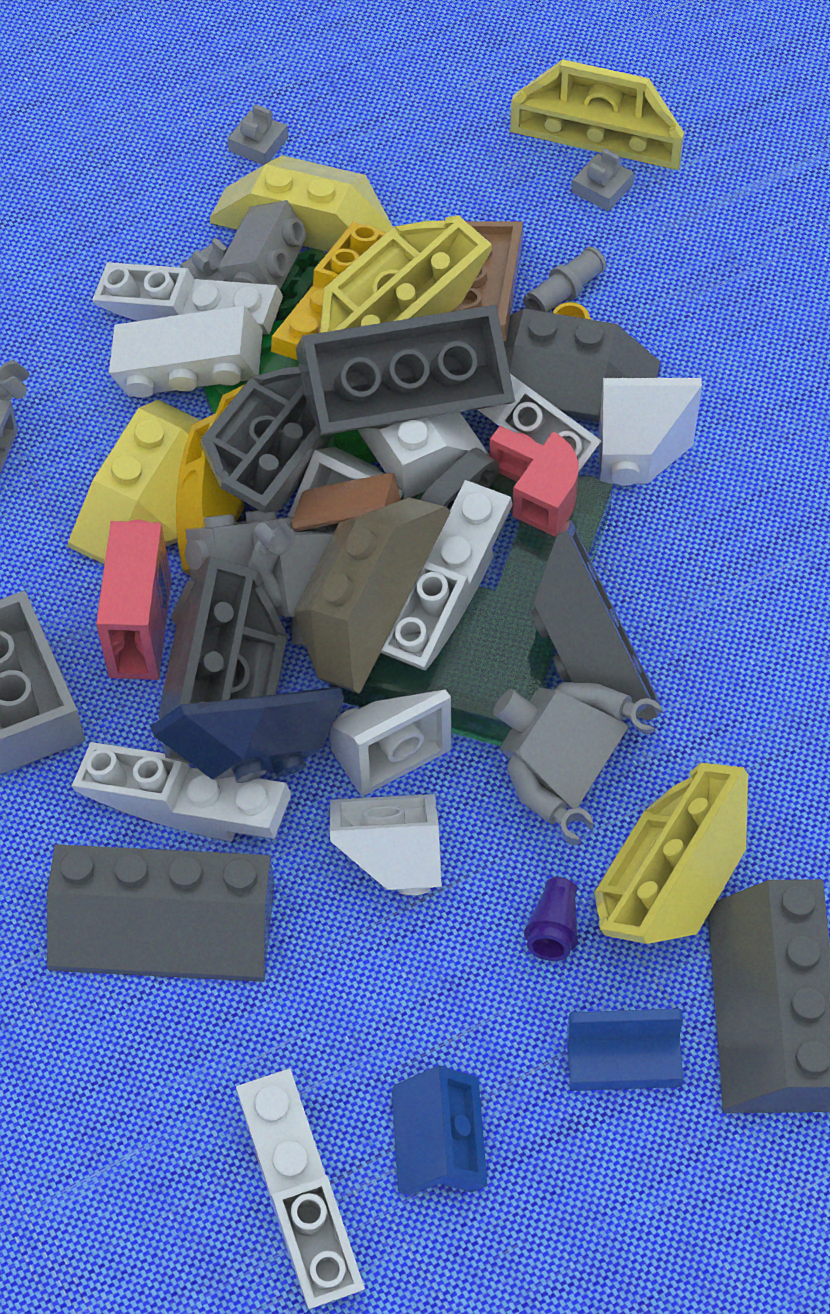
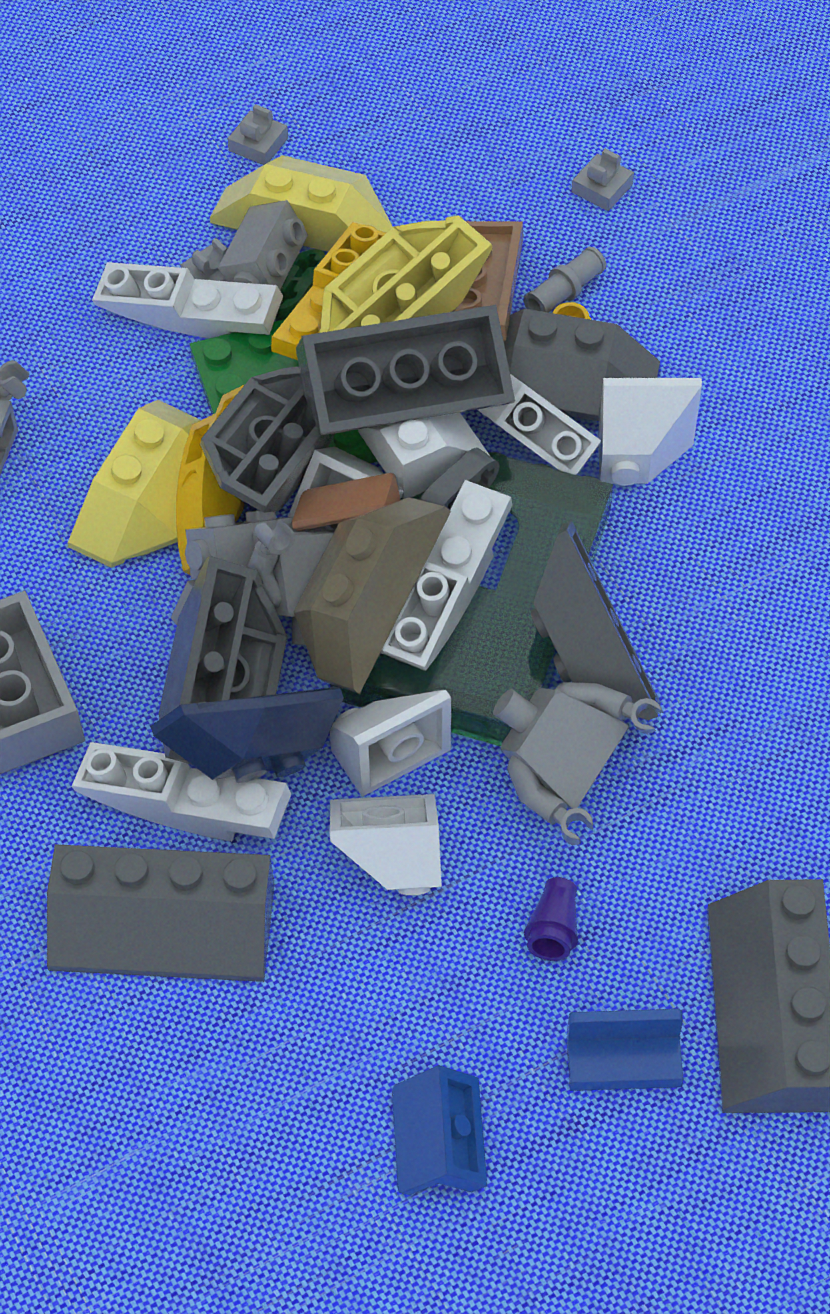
coral brick [96,519,172,680] -> none
white brick [109,305,263,398] -> none
white slope [236,1068,365,1310] -> none
coral brick [489,426,579,537] -> none
light yellow wedge [510,59,684,170] -> none
light yellow wedge [594,762,748,944] -> none

